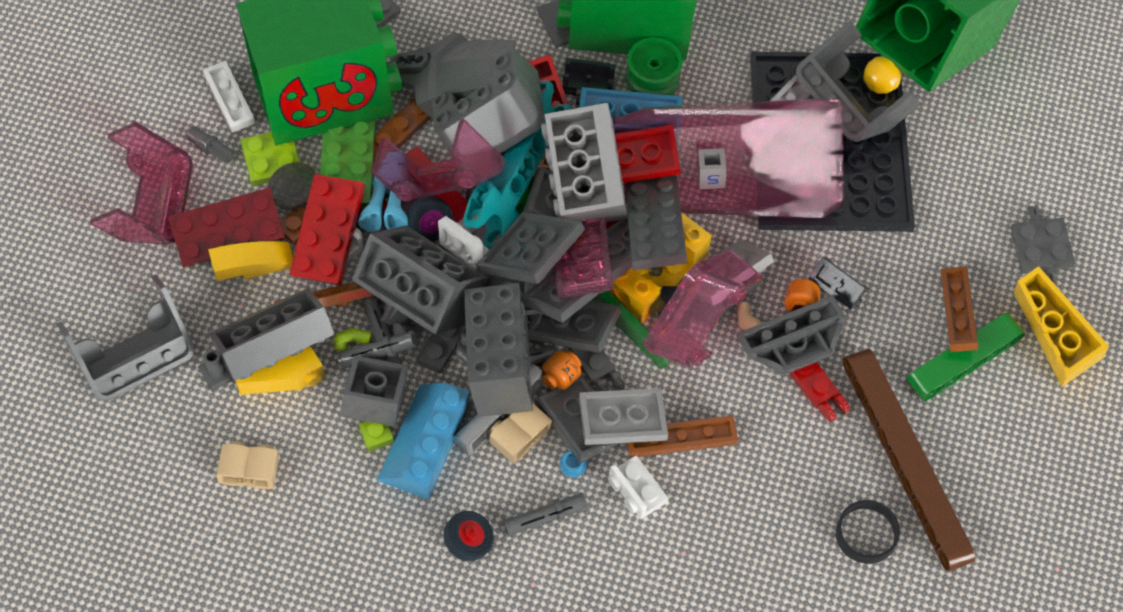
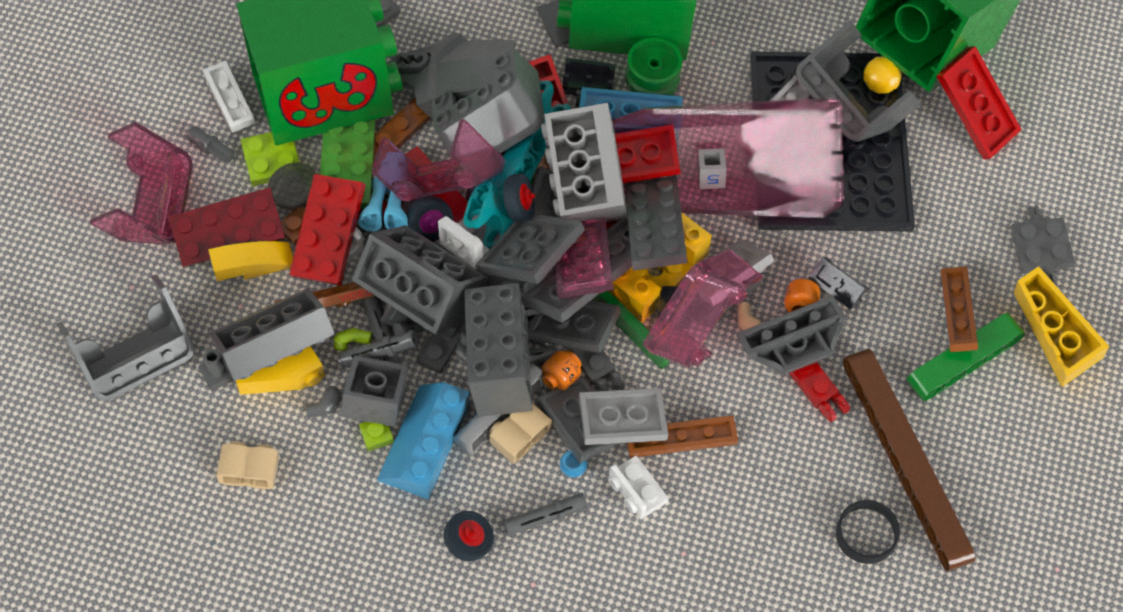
none -> dark grey arm [305,386,341,418]
none -> black wheel [503,174,535,222]
none -> red plate [936,46,1022,159]

